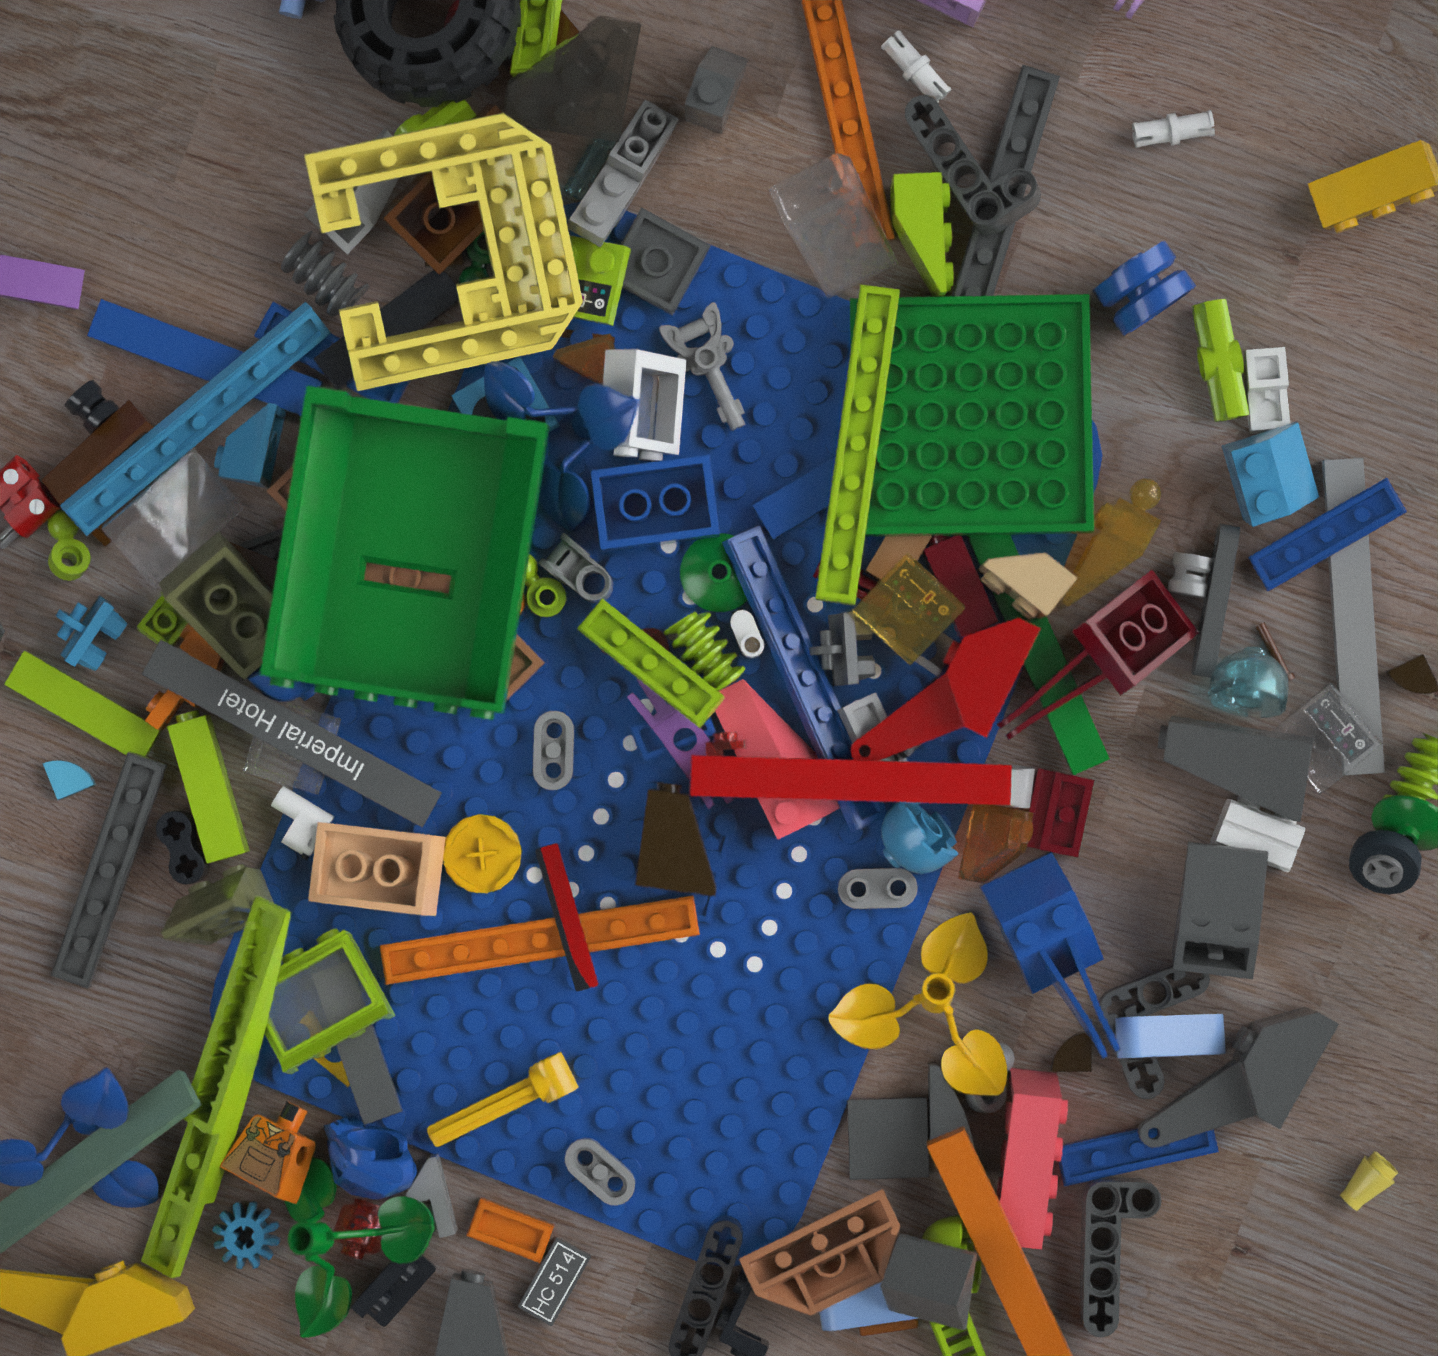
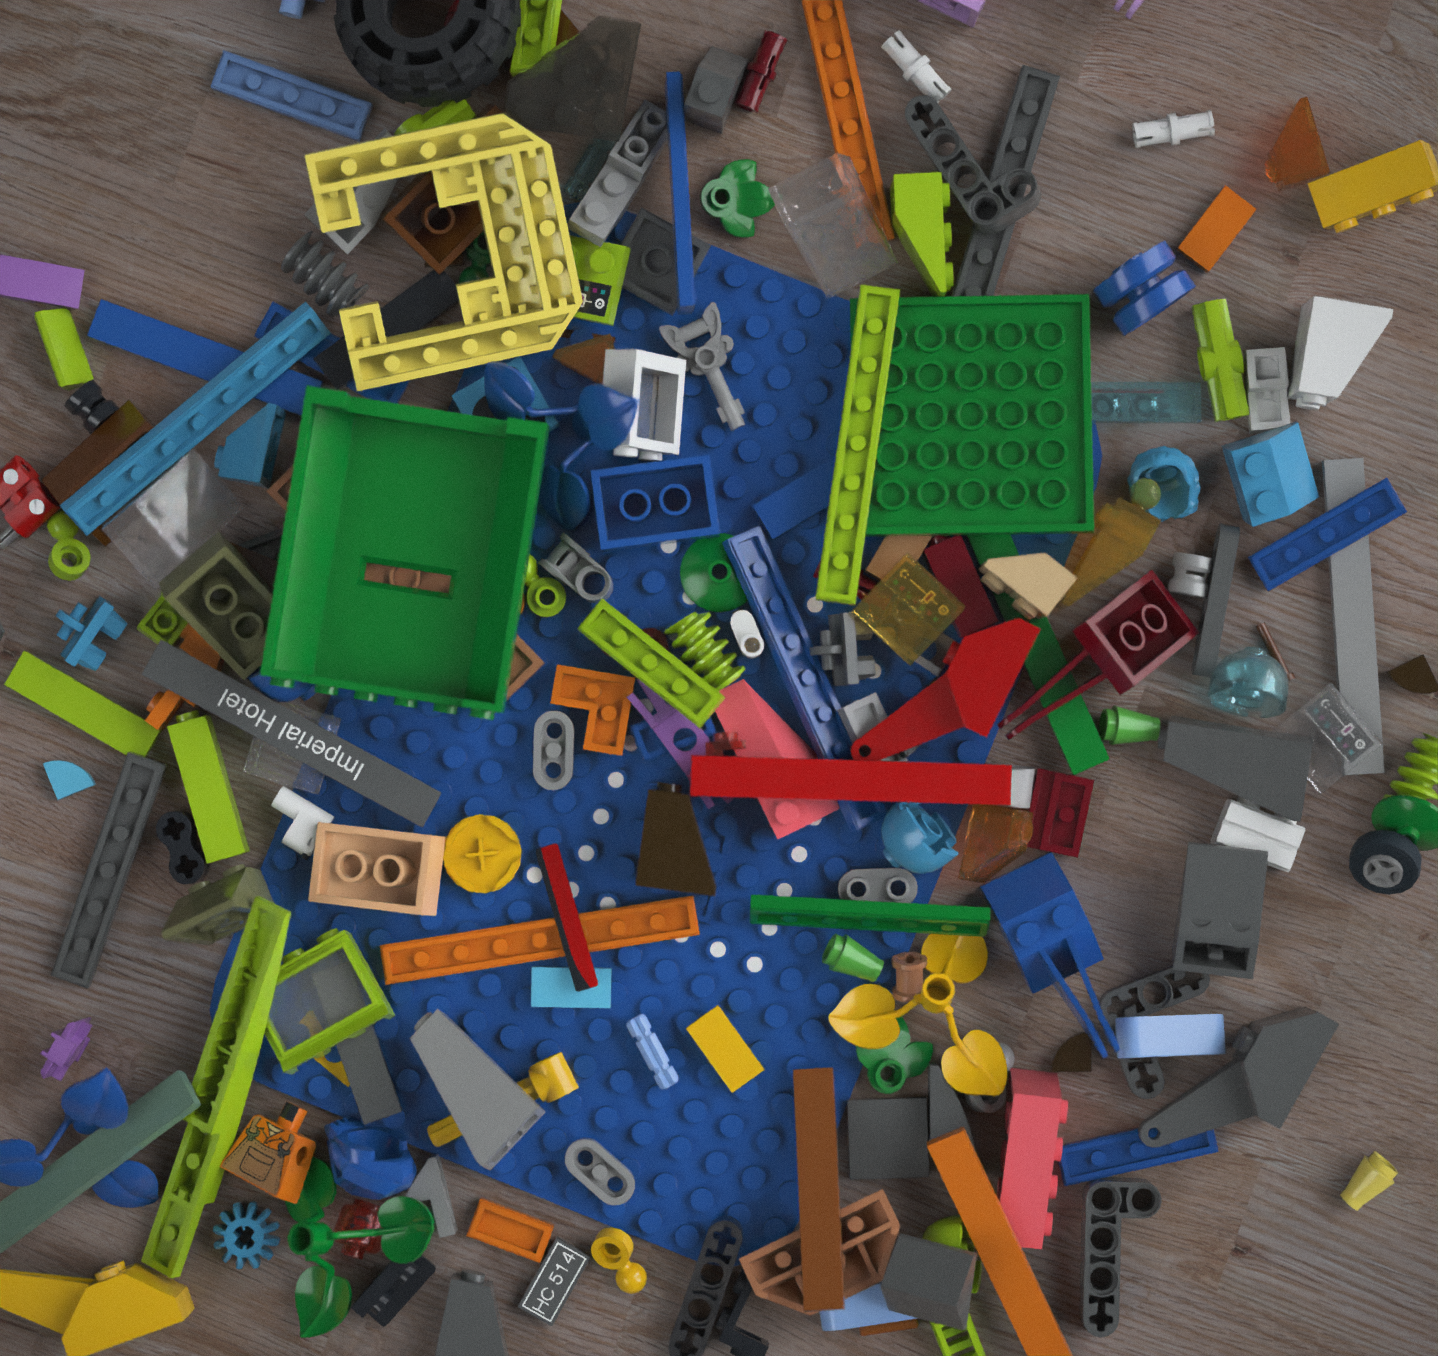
none -> lime slope [34,308,94,391]
none -> medium lavender piece [40,1017,93,1081]
none -> medium blue tile [210,50,373,142]
none -> light grey slope [410,1009,546,1170]
none -> medium azure tile [531,966,612,1008]
none -> orange plate [550,664,636,756]
none -> yellow plate [591,1227,647,1294]
none -> light blue axle [626,1014,678,1089]
none -> blue tile [665,71,695,315]
none -> yellow tile [686,1005,764,1093]
none -> green plate [699,159,777,238]
none -> dark red pin [734,30,788,113]
none -> green tile [749,895,991,937]
none -> dark orange tile [793,1067,845,1312]
none -> bright green cone [822,933,884,982]
none -> green plate [856,1017,933,1094]
none -> nougat bush [891,952,927,1002]
none -> clear light blue tile [1091,382,1202,424]
none -> bright green cone [1099,705,1160,745]
none -> dark azure hair [1127,446,1201,523]
none -> orange tile [1176,185,1257,273]
none -> clear orange slope [1264,97,1330,192]
none -> white slope [1287,296,1394,410]

